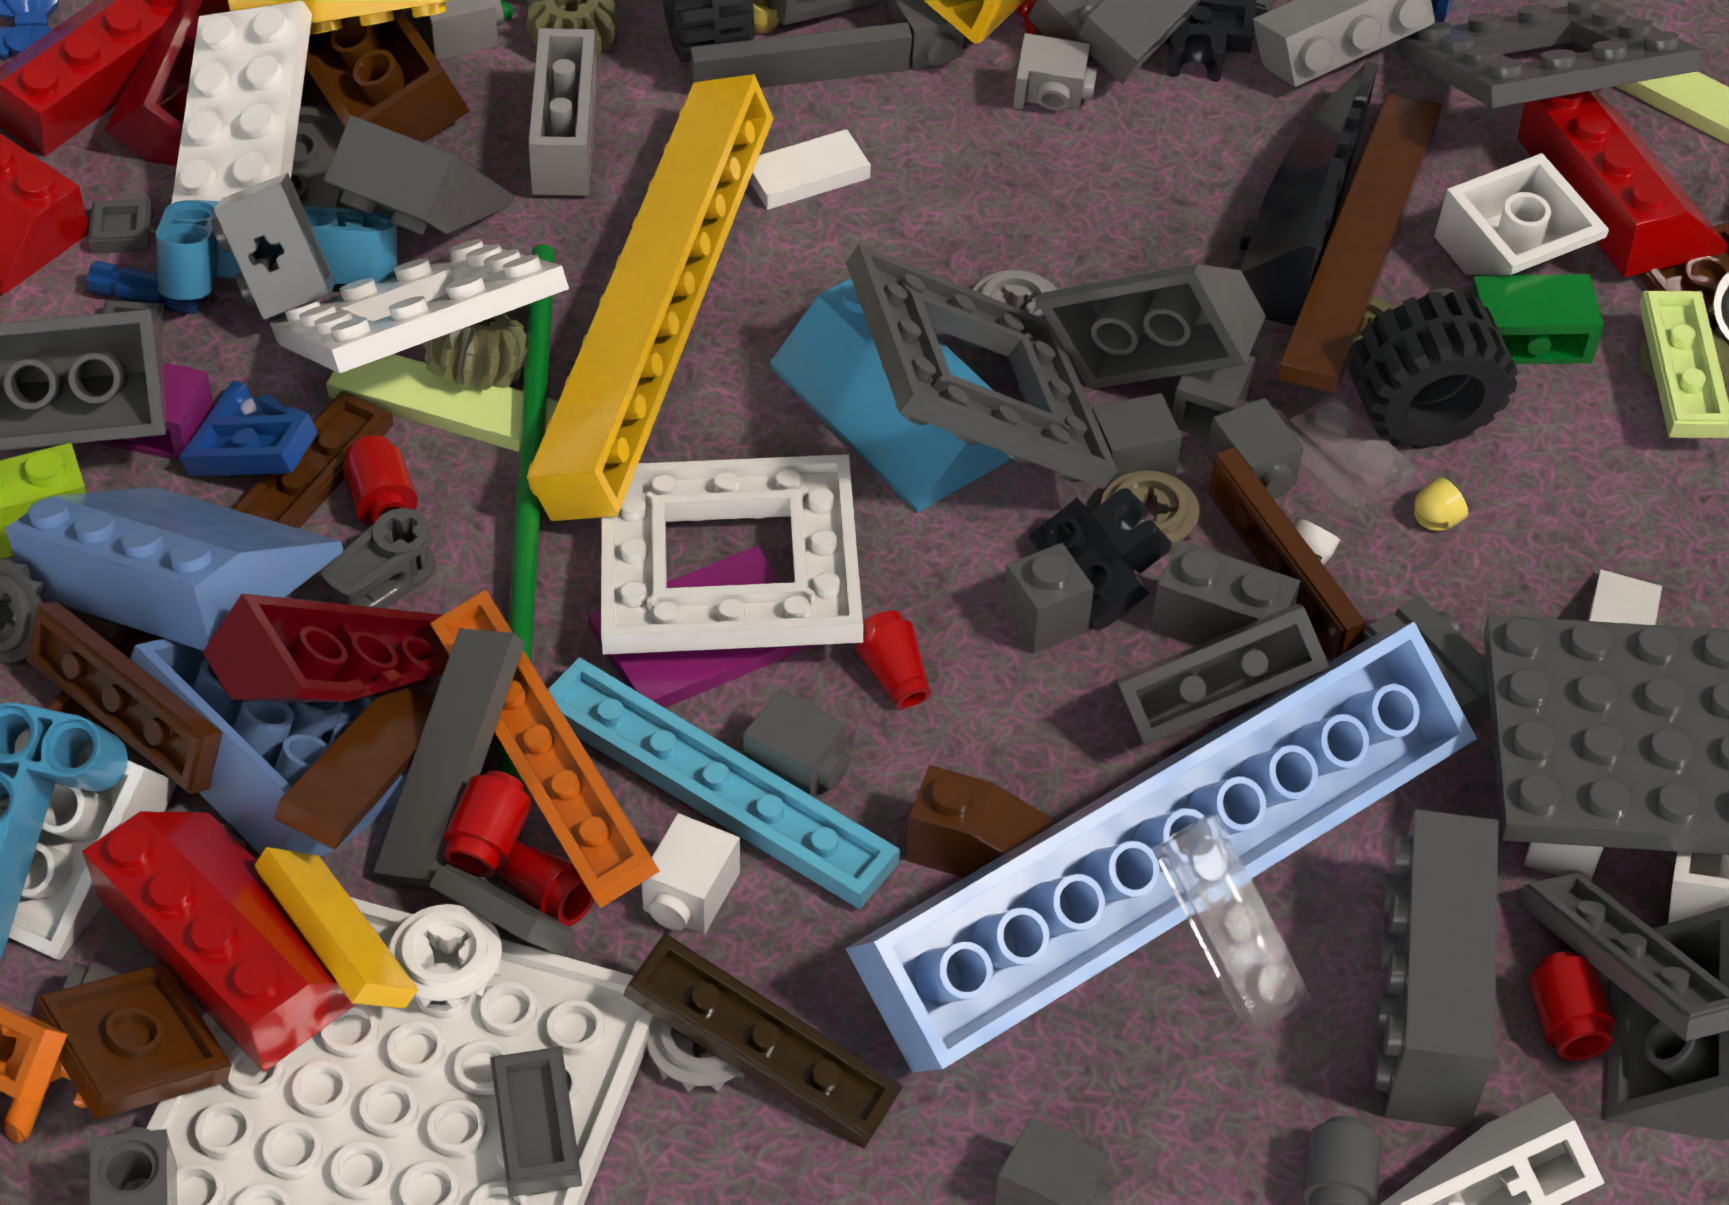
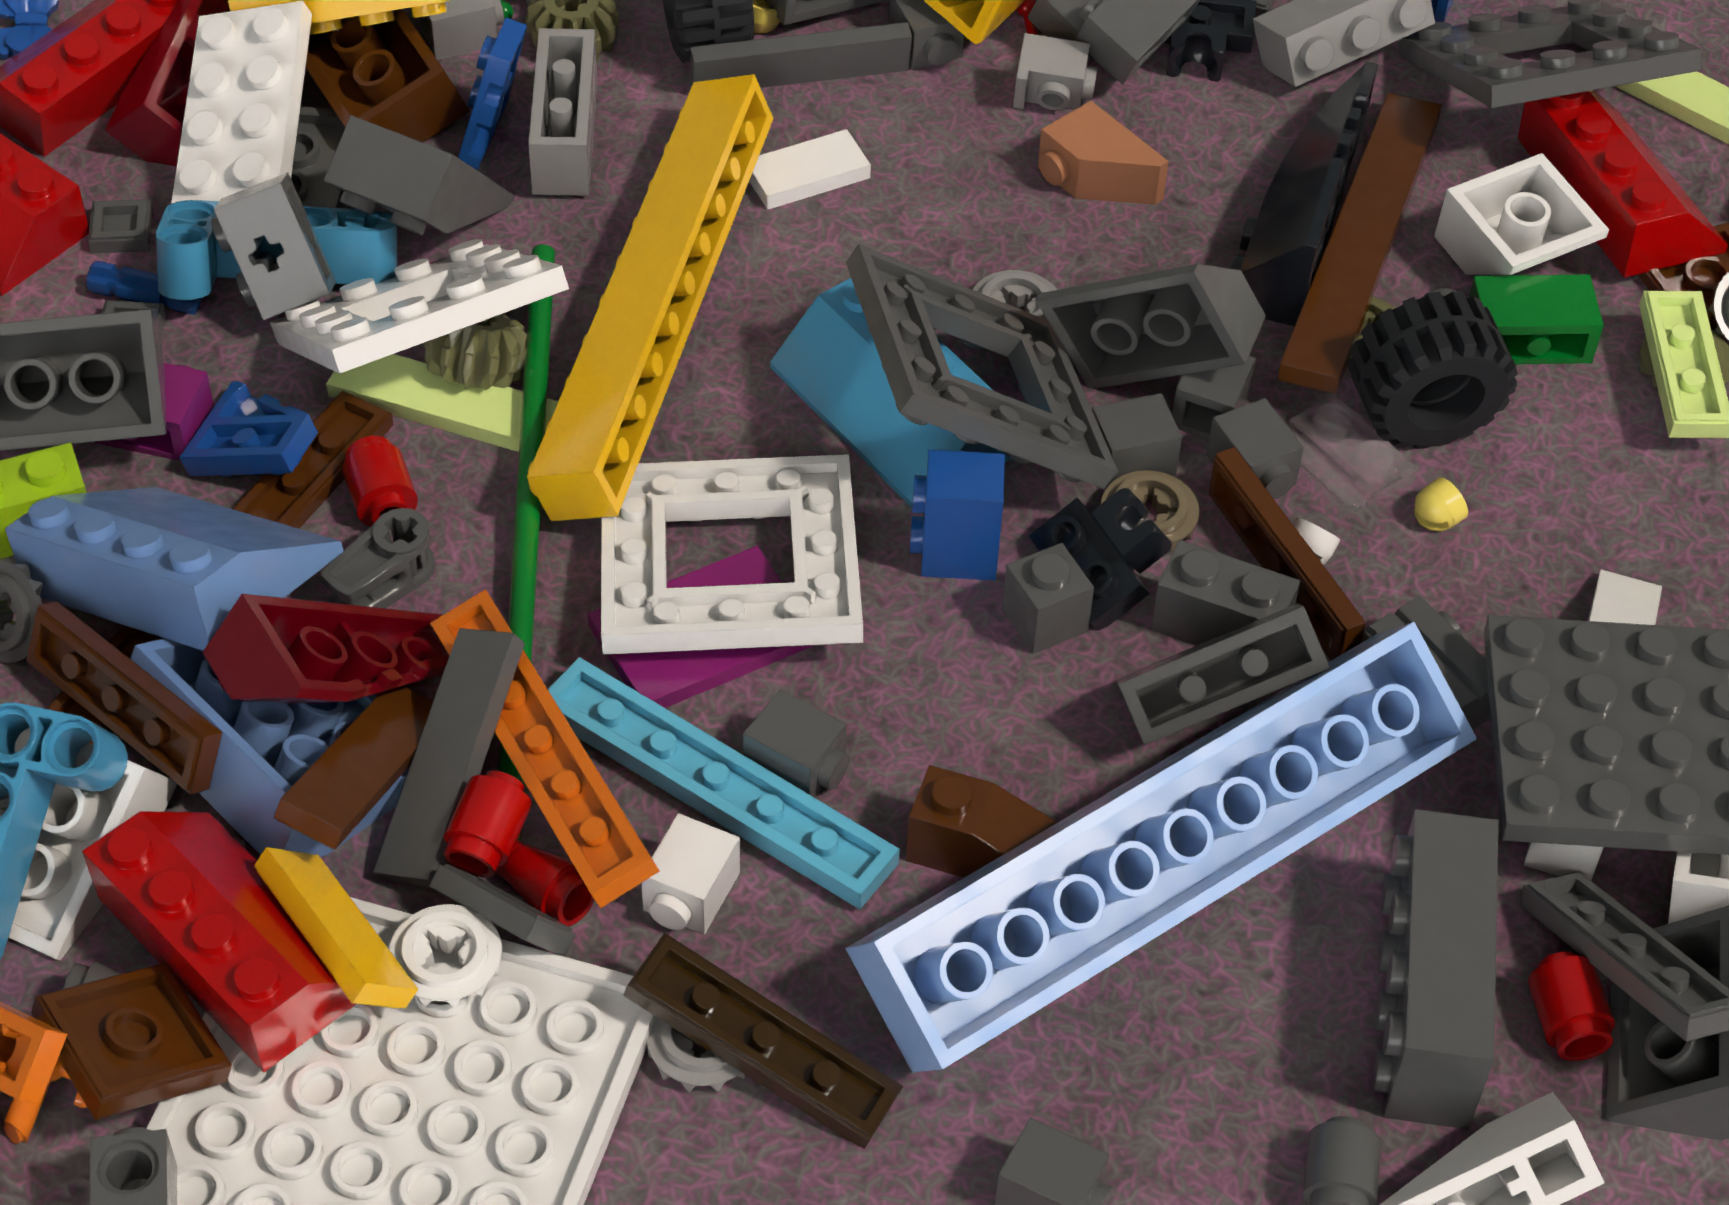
dark grey tile [490,1046,582,1197] -> none
red cone [855,610,932,710] -> none
clear plate [1151,814,1312,1033] -> none
none -> blue wing [458,18,527,171]
none -> blue brick [910,450,1005,581]
none -> nougat slope [1038,101,1169,205]

